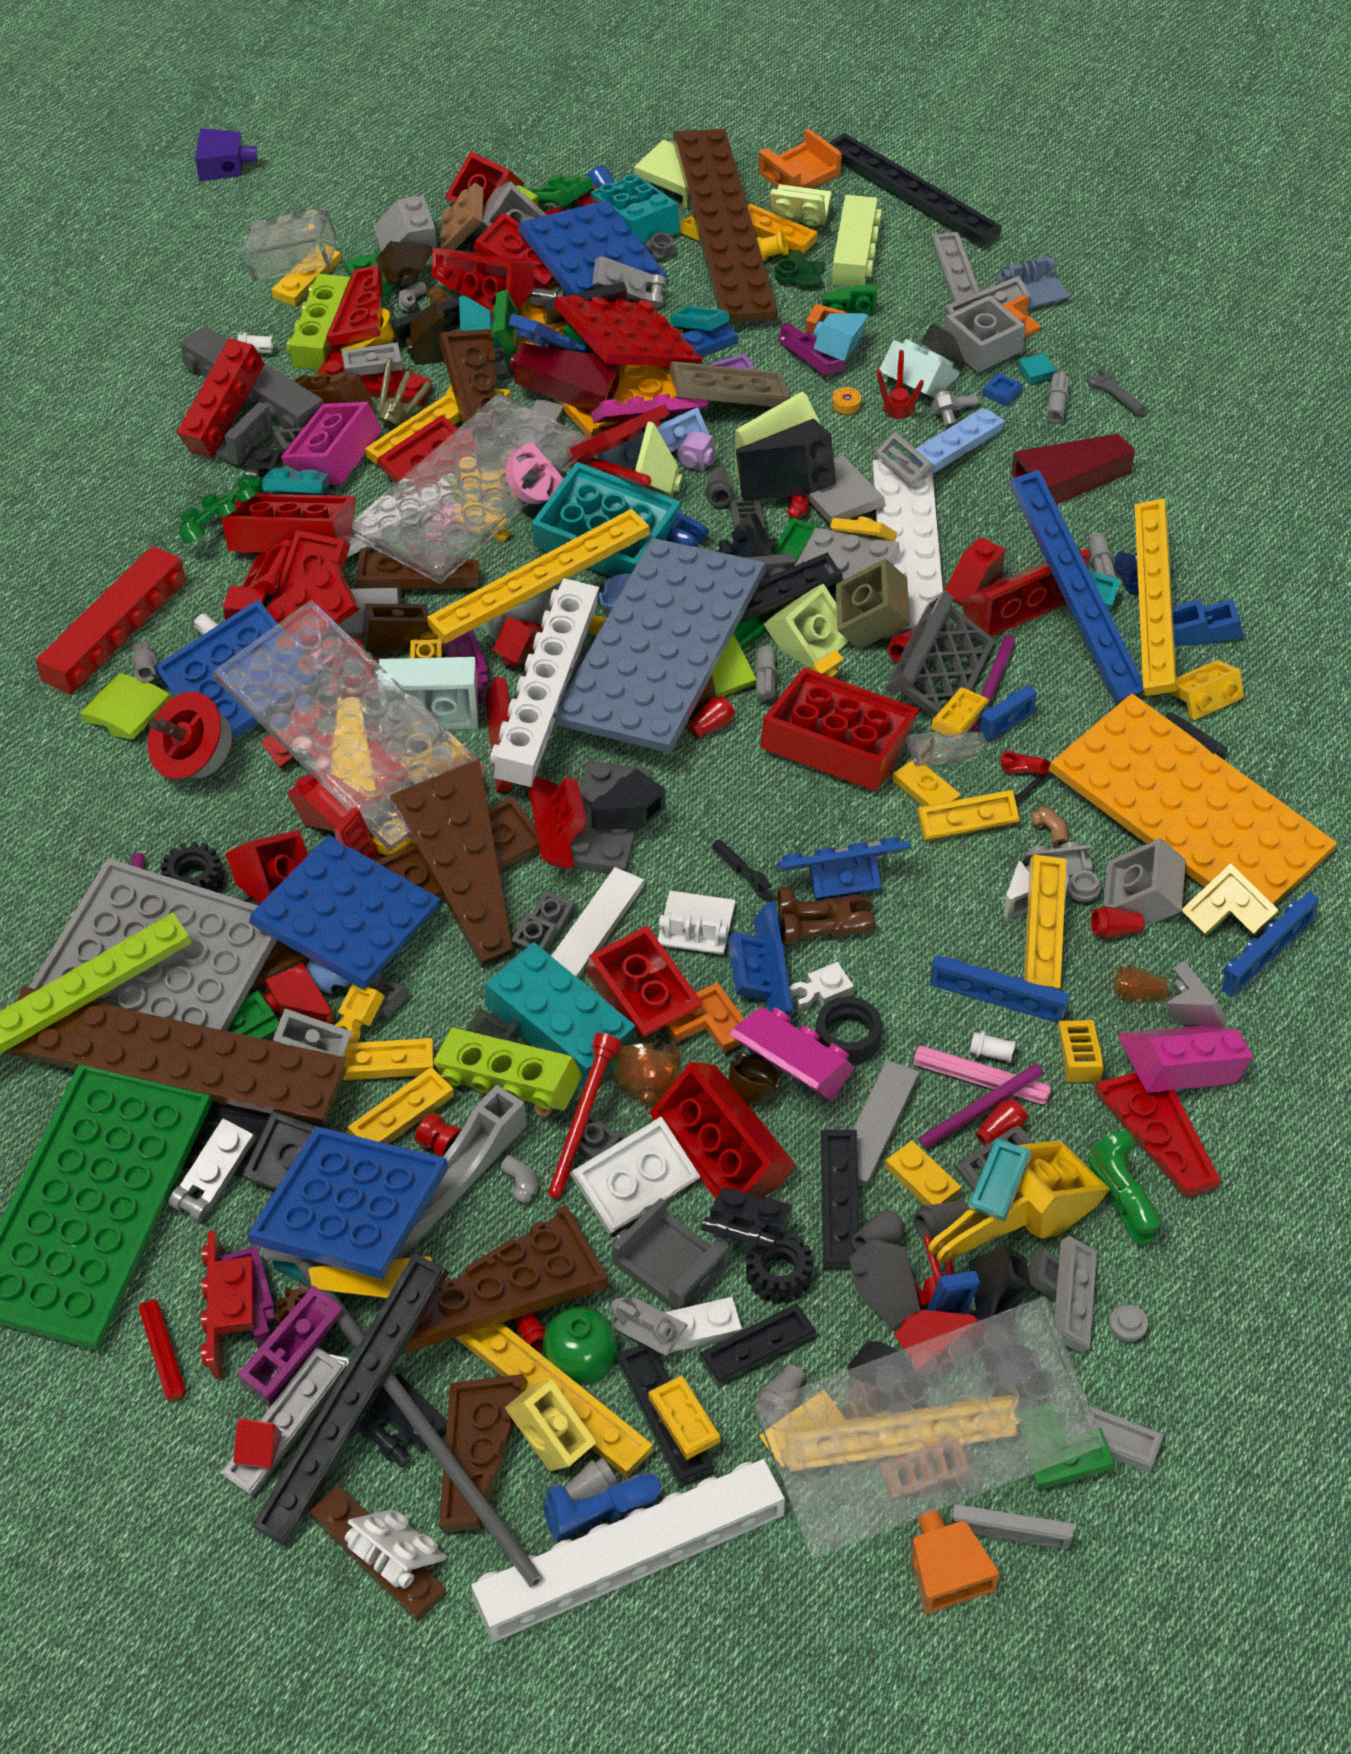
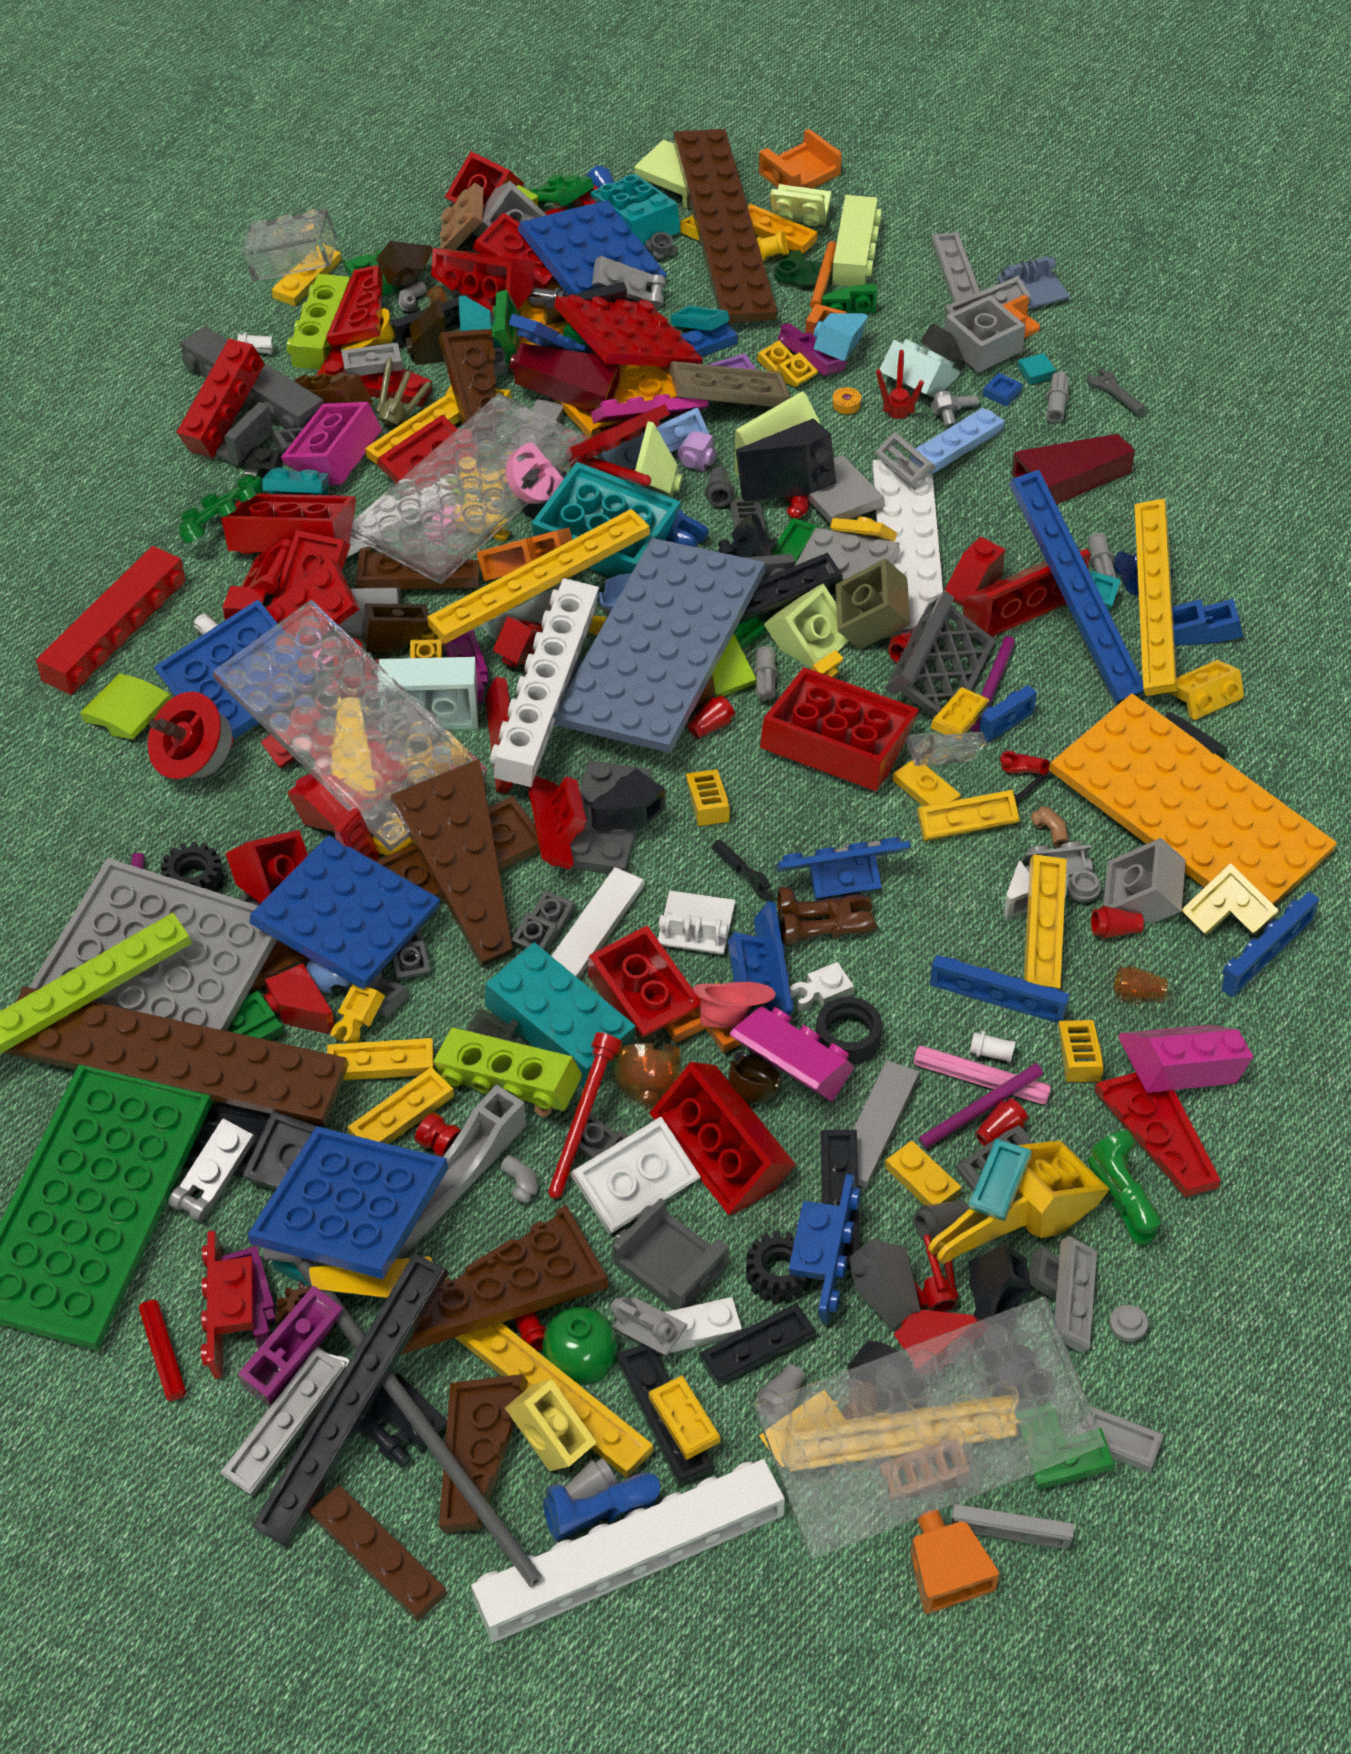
light grey axle [131,641,157,683] -> none
dark purple torso [195,129,258,181] -> none
red slope [233,1418,282,1470] -> none
light grey slope [273,1009,352,1057] -> none
white hinge [345,1510,448,1589] -> none
light grey slope [373,195,437,255] -> none
black plate [701,1187,792,1250] -> none
black plate [829,133,1002,246] -> none
dark grey cone [852,1211,905,1251] -> none
blue tile [927,1271,980,1314] -> none
light grey slope [1167,960,1228,1026] -> none
none -> dark grey slope [392,929,431,980]
none -> orange slope [476,528,572,581]
none -> yellow slope [686,769,730,826]
none -> coral piece [693,982,776,1028]
none -> yellow slope [756,341,818,387]
none -> blue bracket [789,1174,861,1324]
none -> orange bar [810,241,837,309]

